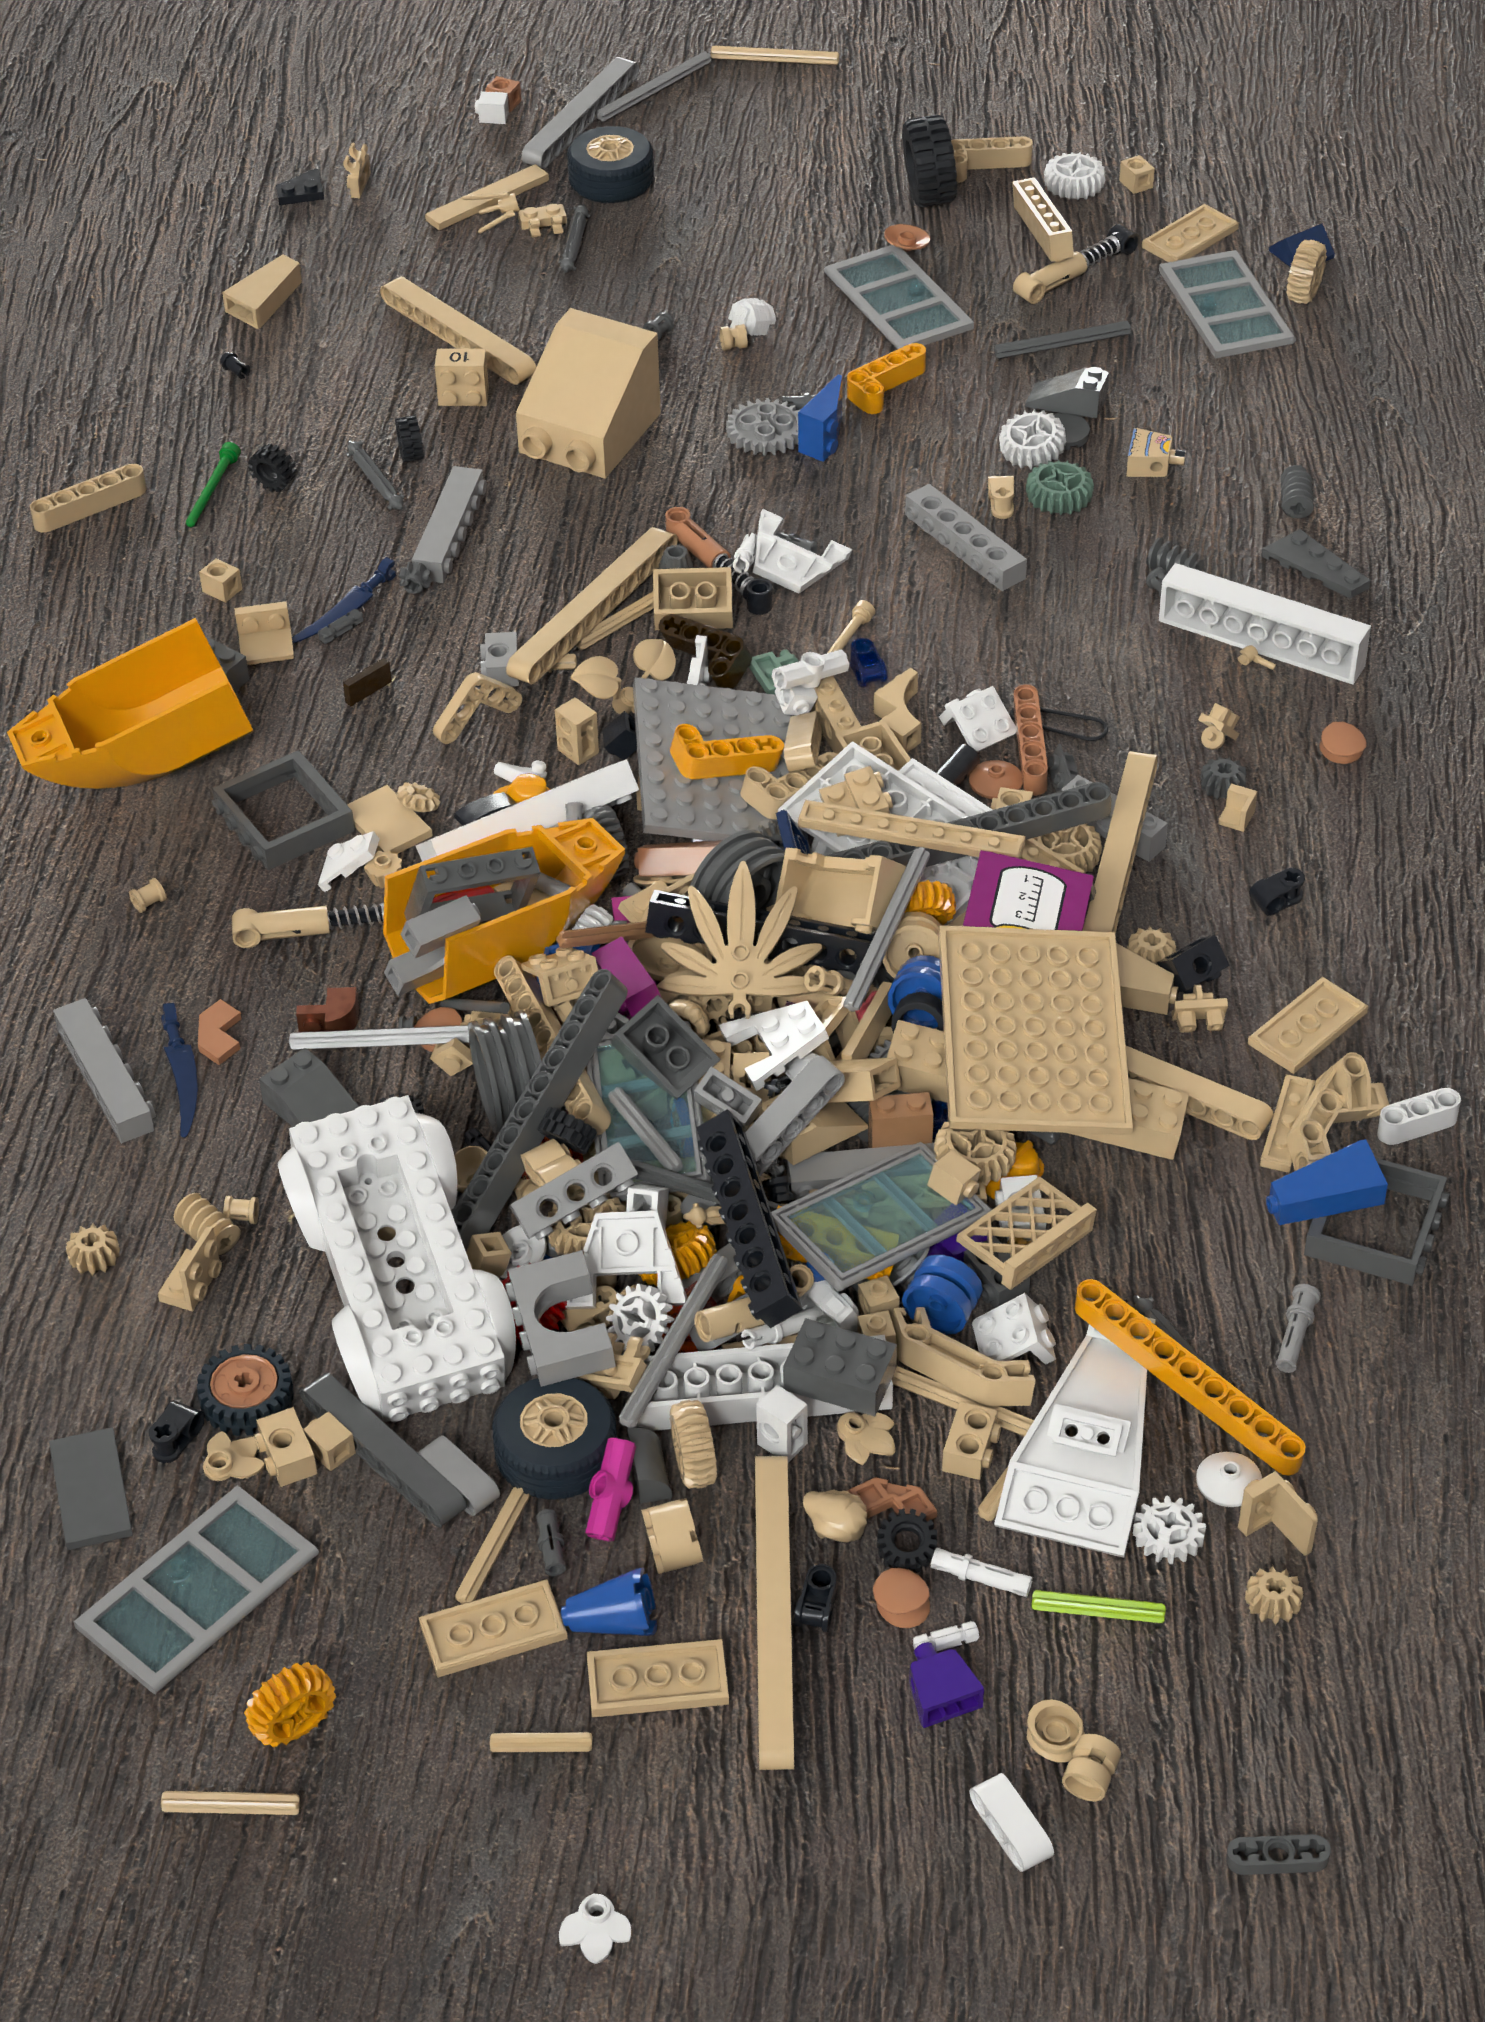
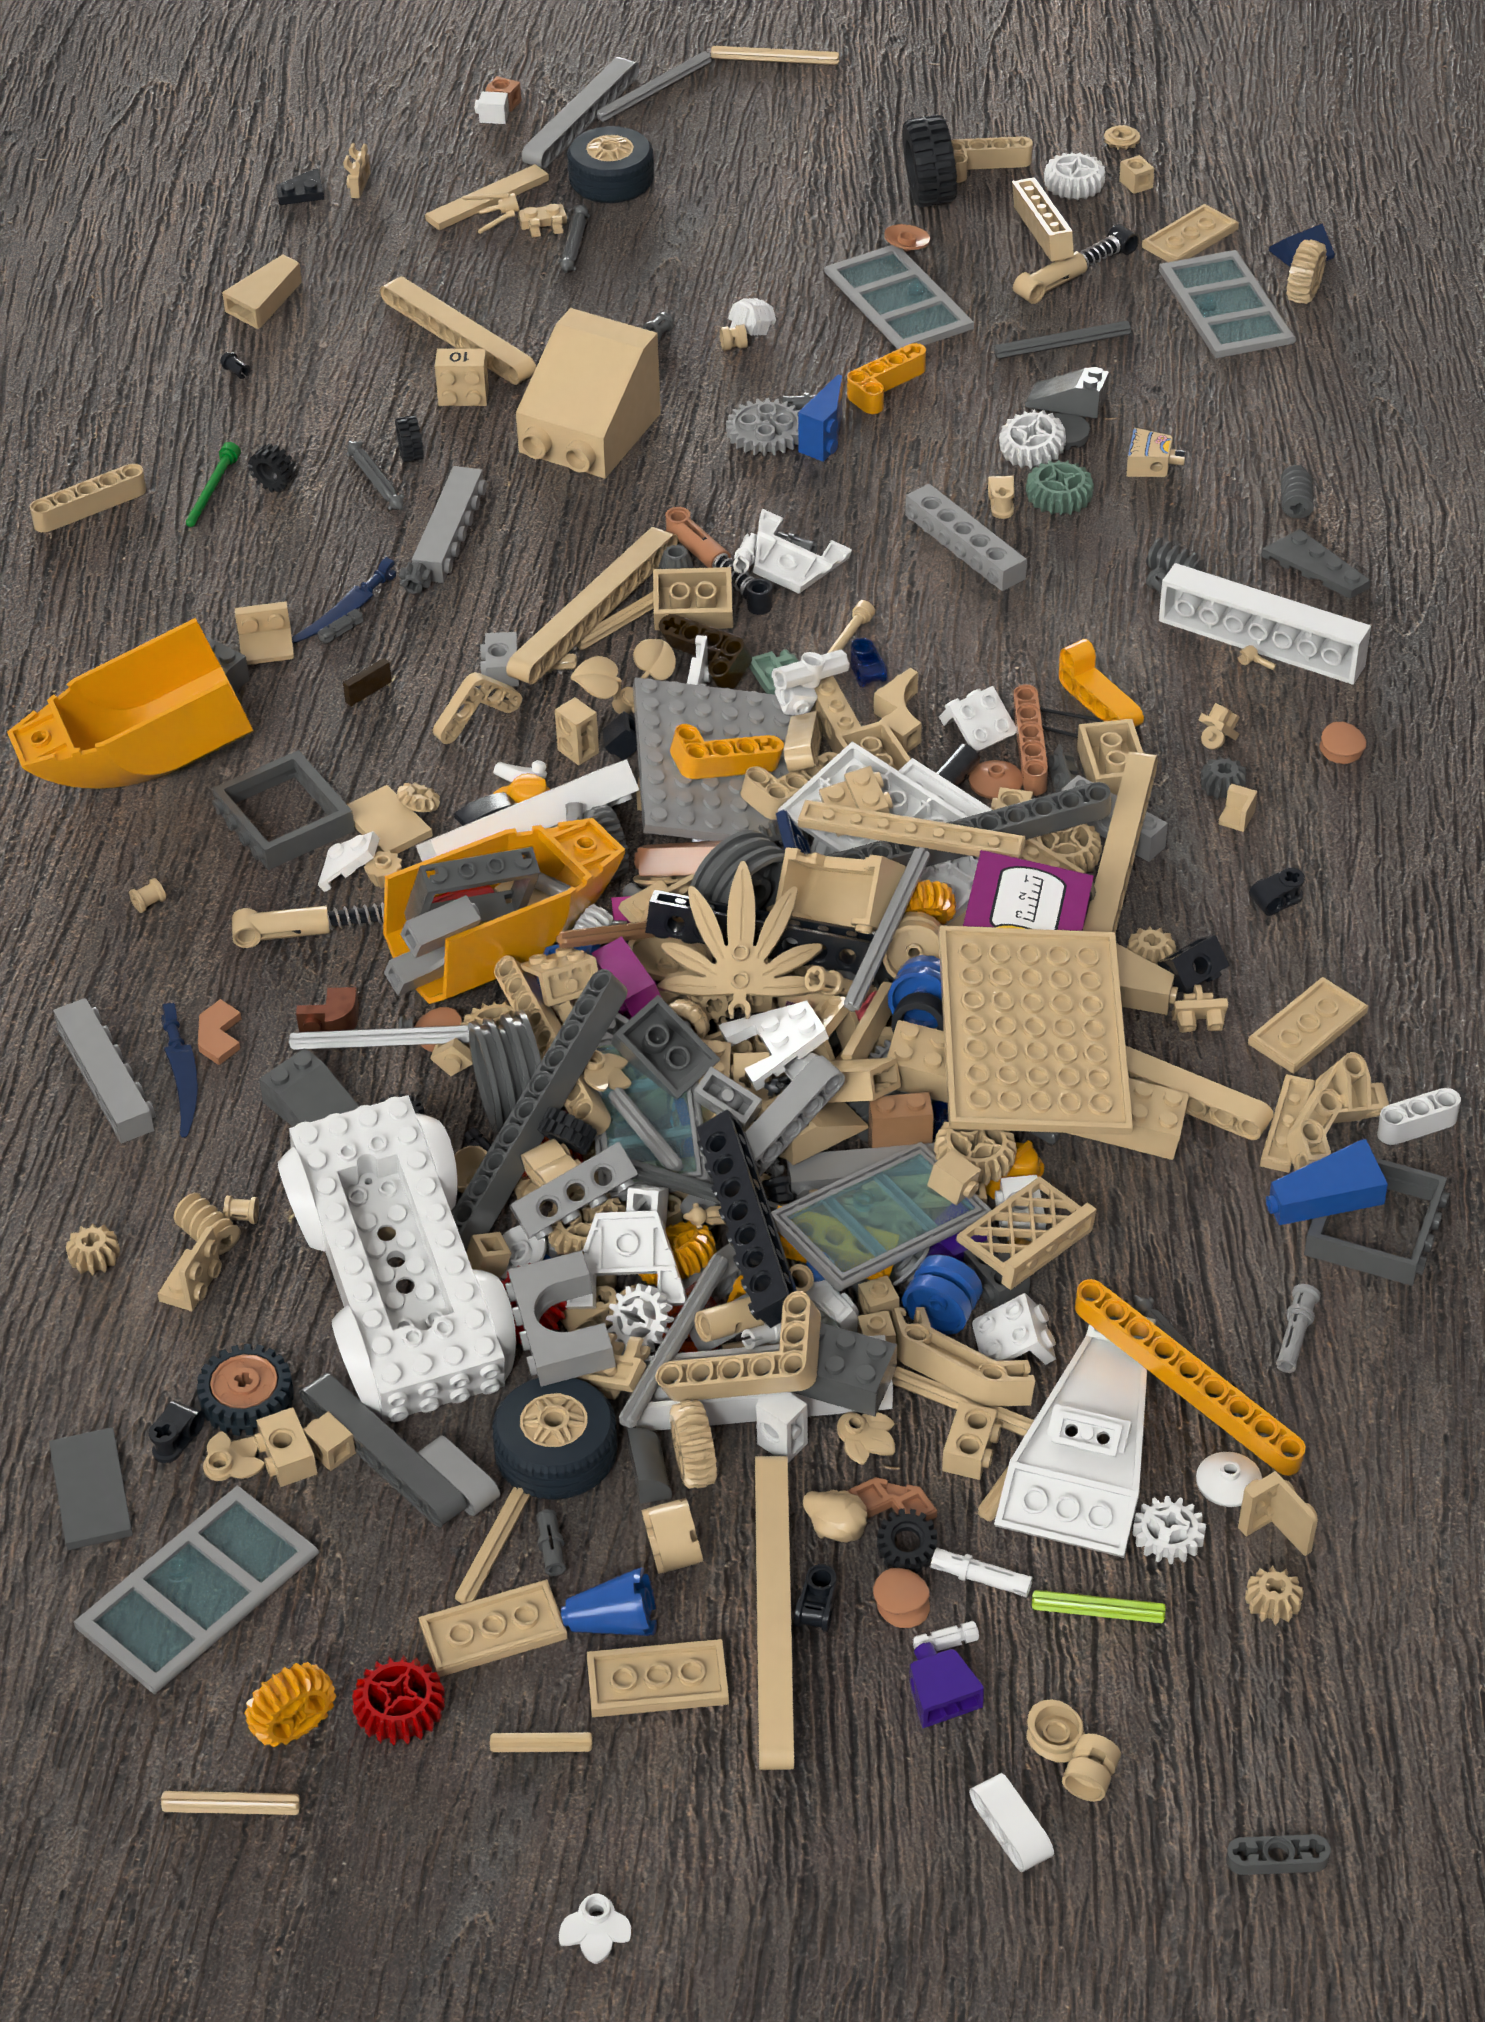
tan brick [199,558,242,603] -> none
dark grey bar [441,998,510,1014] -> none
dark pink piece [585,1438,636,1542] -> none
none -> red gear [352,1655,445,1746]
none -> tan plate [582,1050,632,1092]
none -> tan beam [655,1291,821,1402]
none -> light orange beam [1058,639,1144,727]
none -> tan brick [1077,719,1143,795]
none -> tan gear [1104,125,1140,150]

